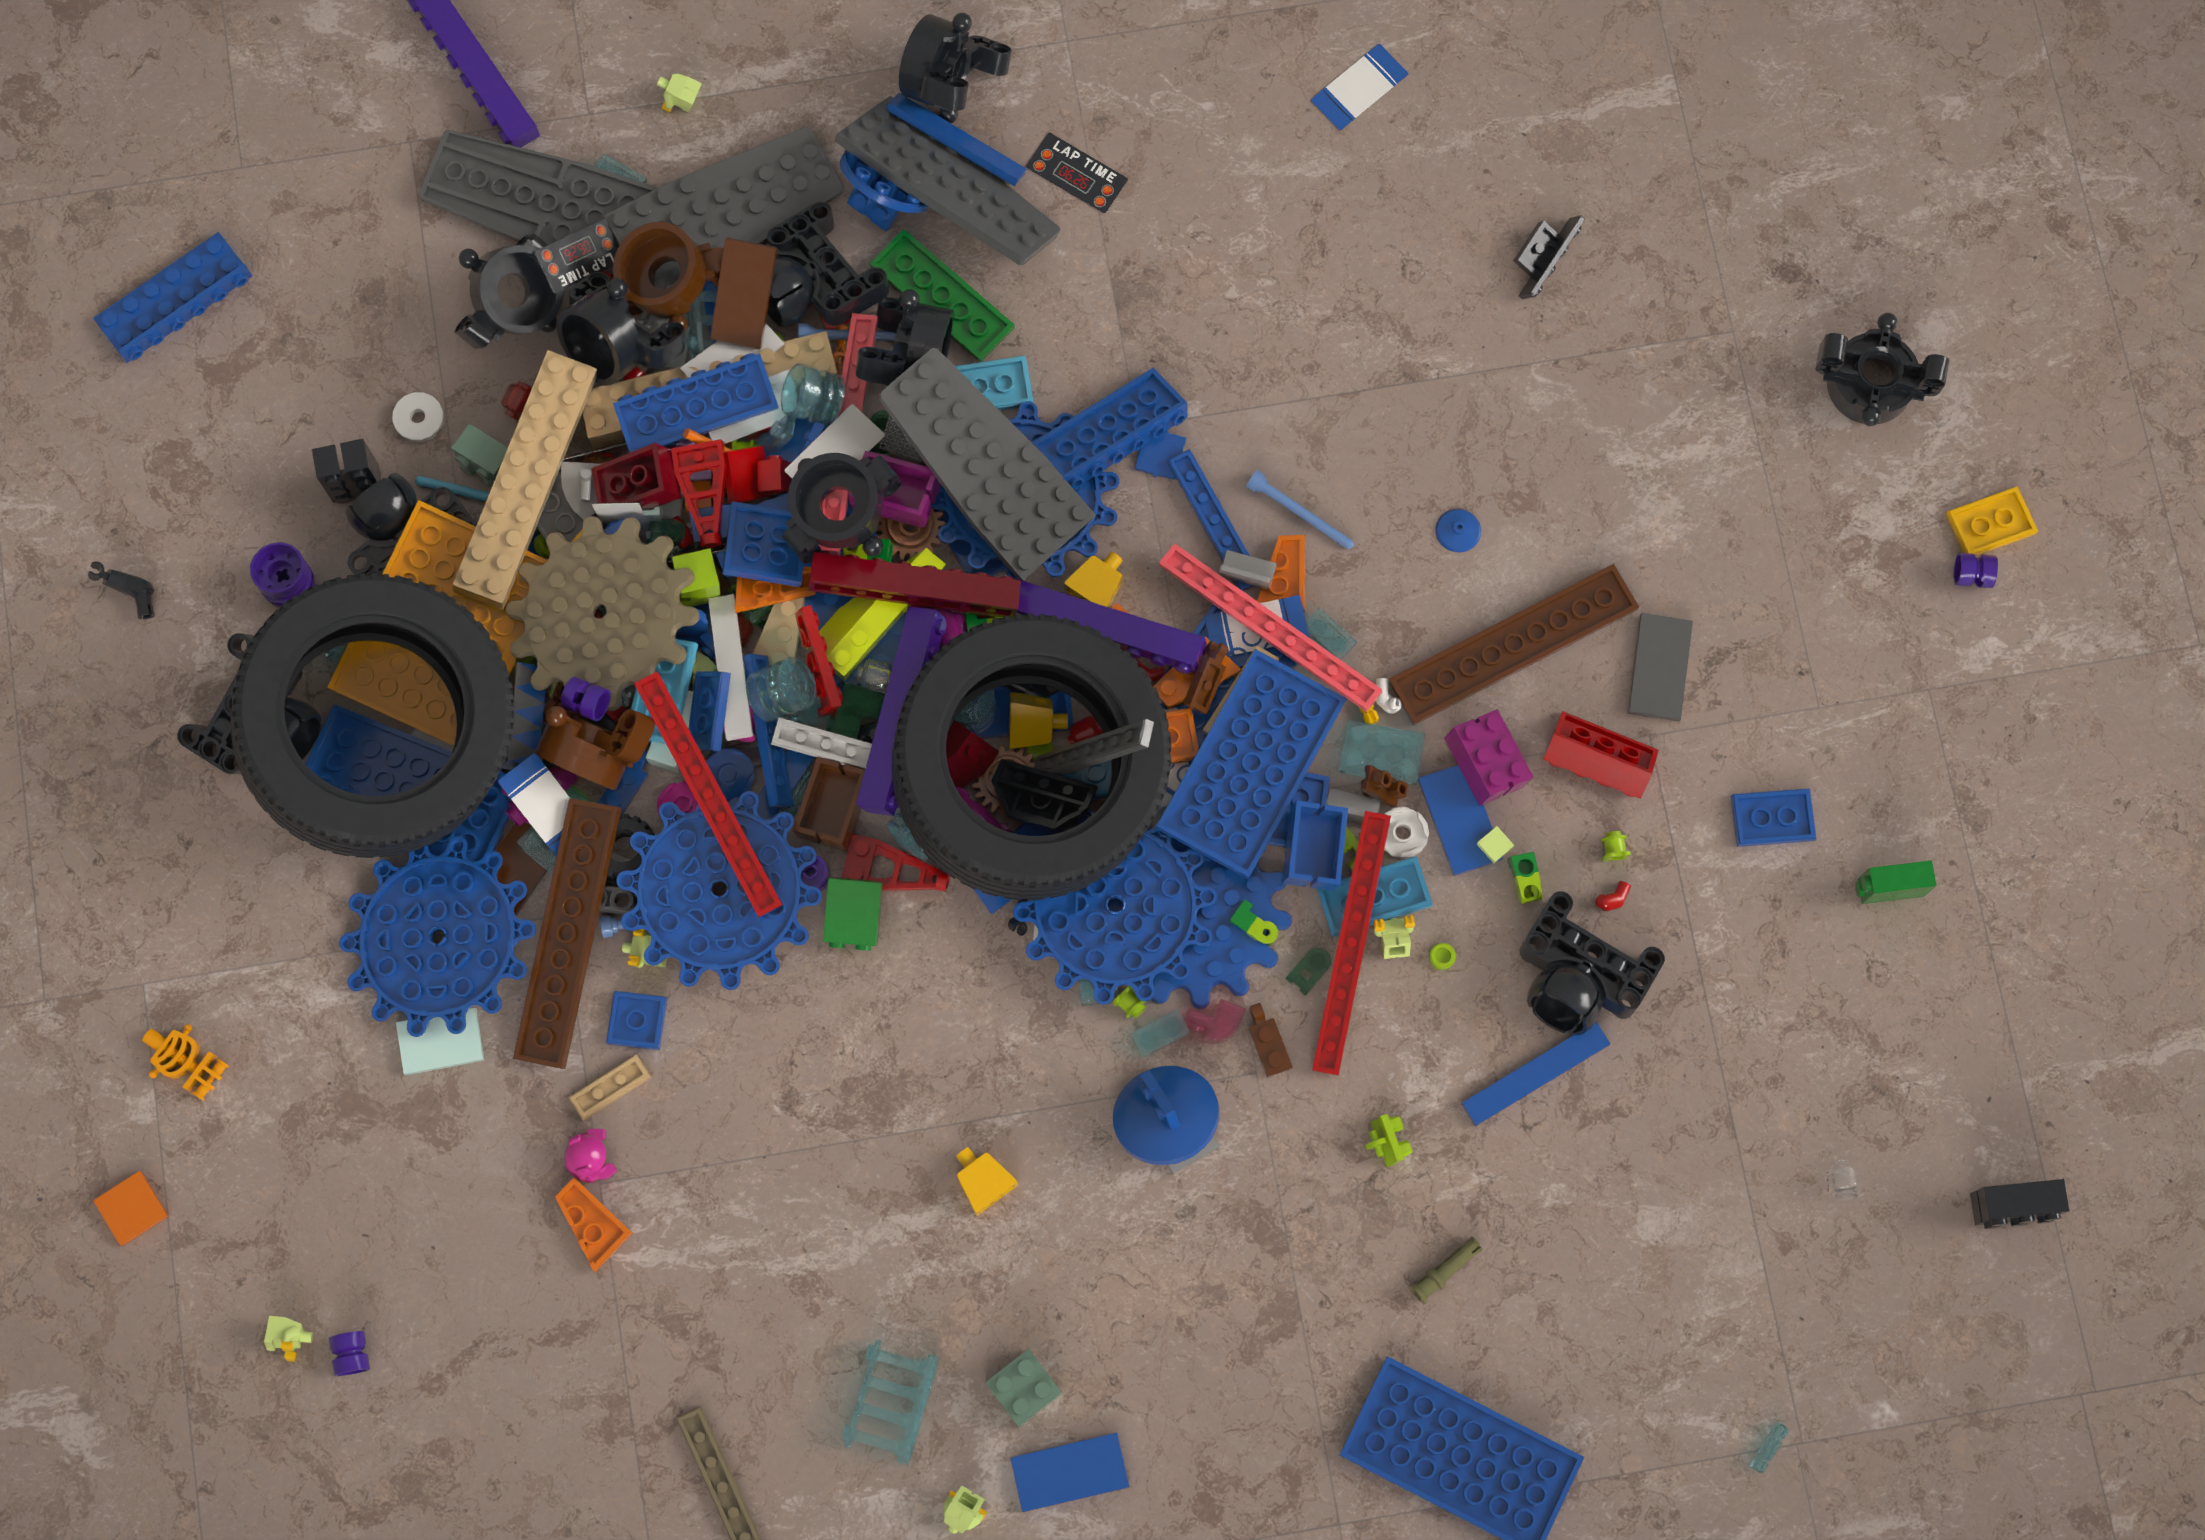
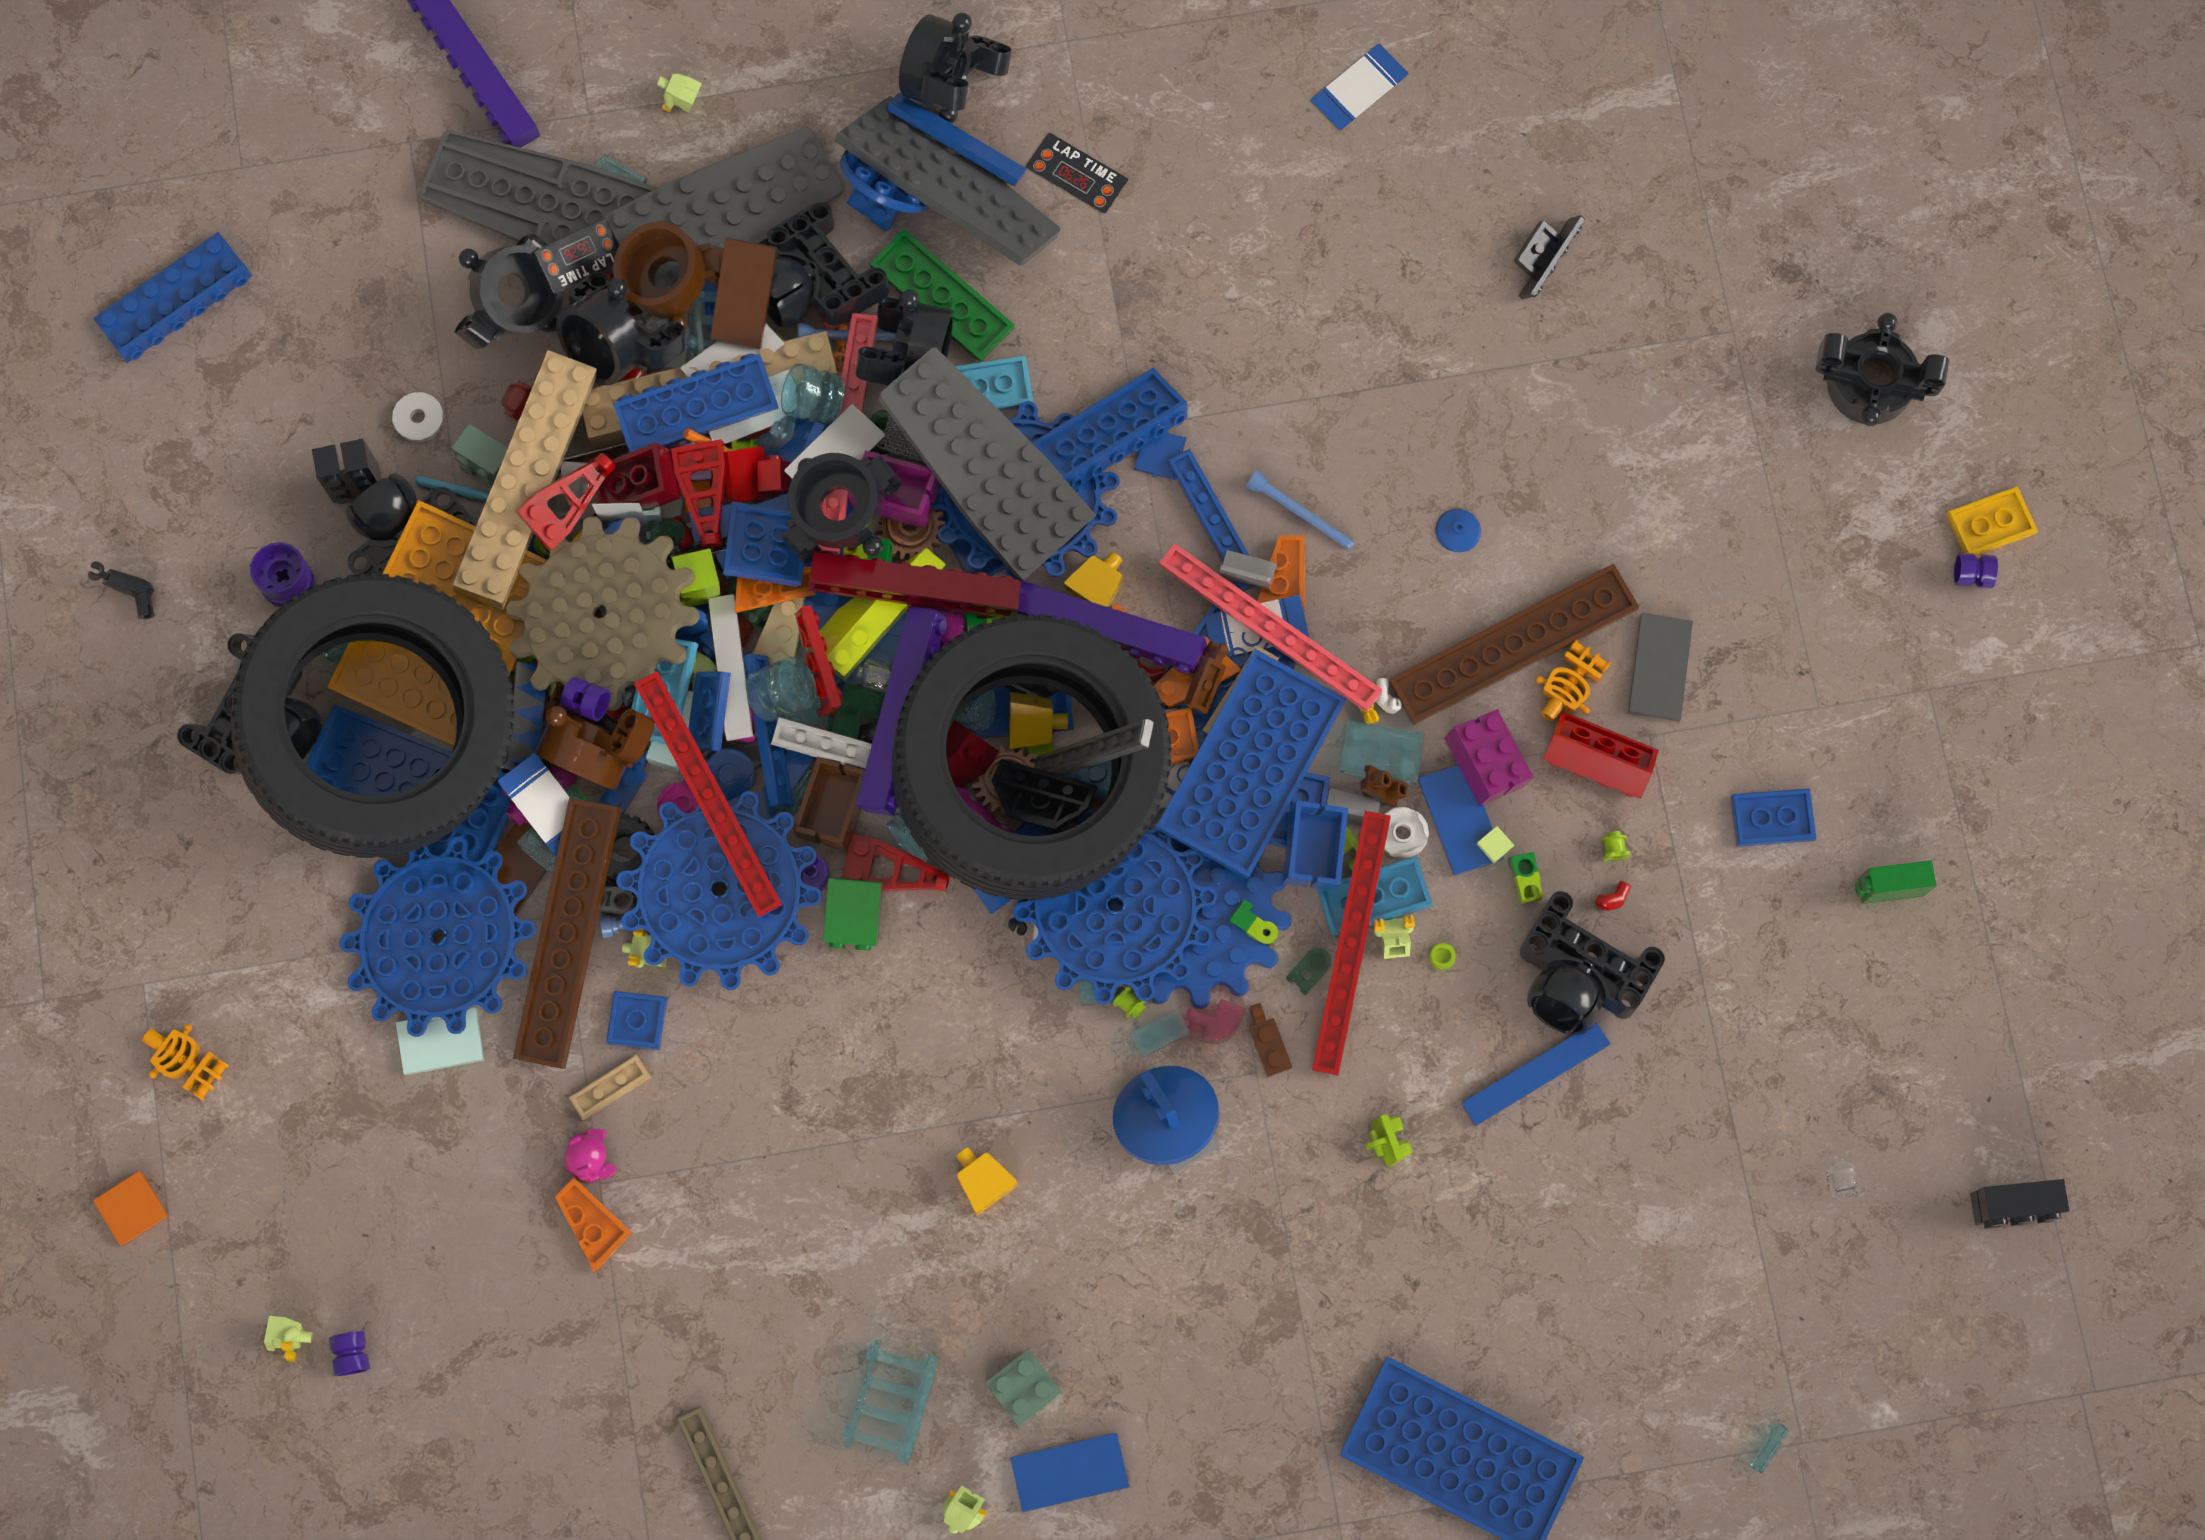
red head [1067,716,1103,745] -> none
clear light blue plate [1306,607,1357,660] -> none
olive pin [1409,1236,1483,1304] -> none
none -> plate [515,453,615,550]
none -> light orange torso [1536,640,1611,722]

